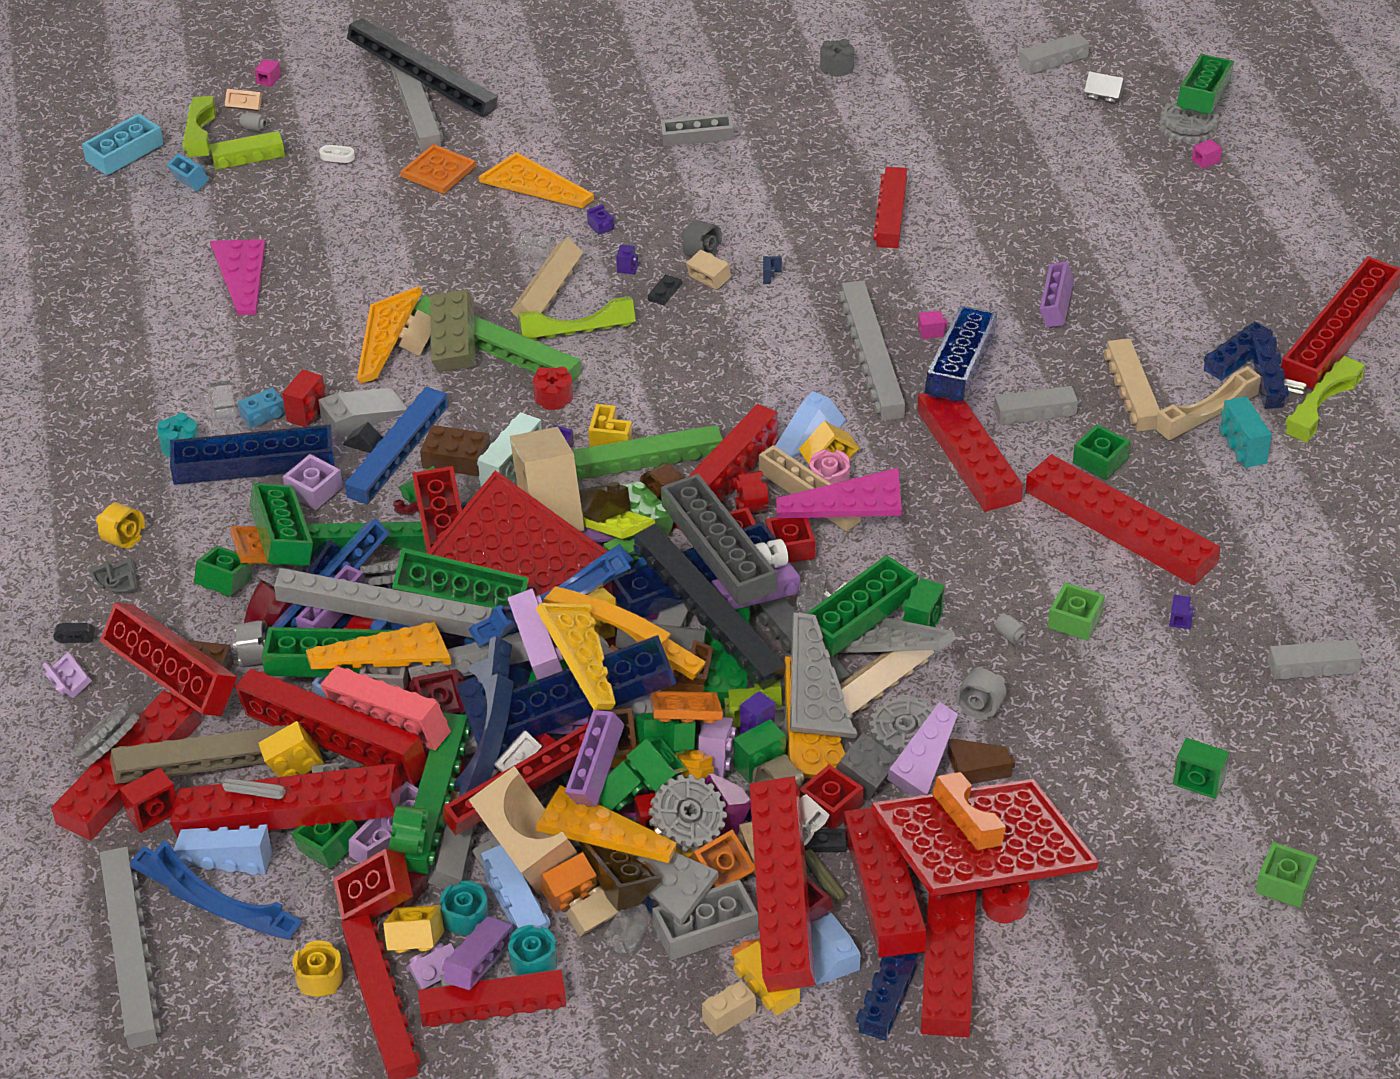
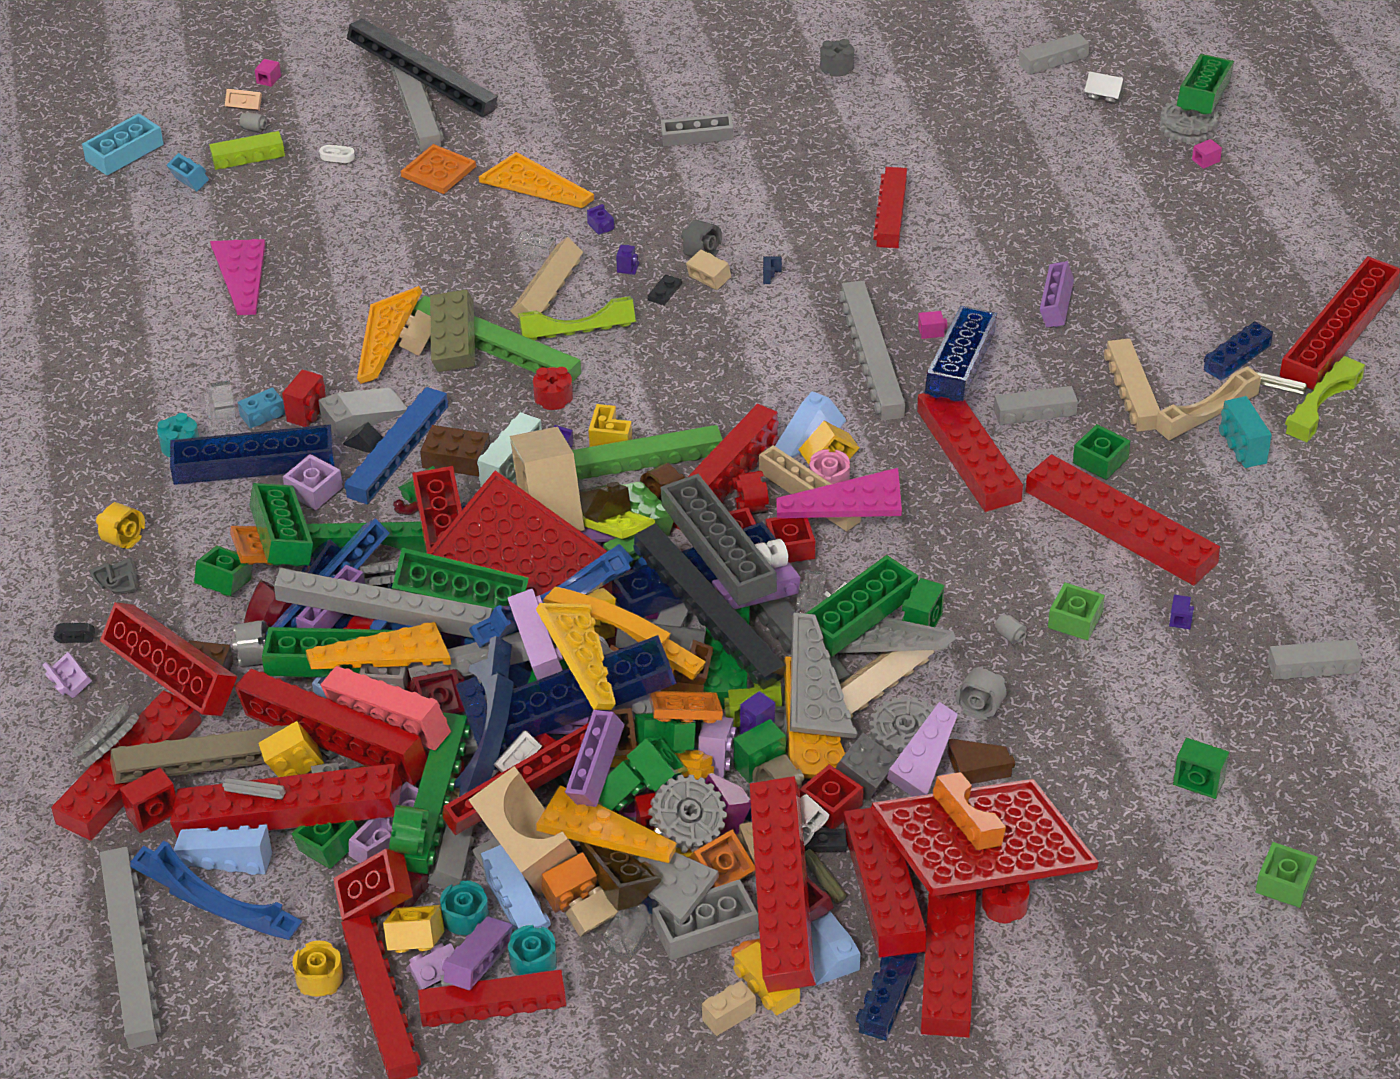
lime arch [182,96,216,157] -> none
clear blue brick [1249,329,1289,409] -> none

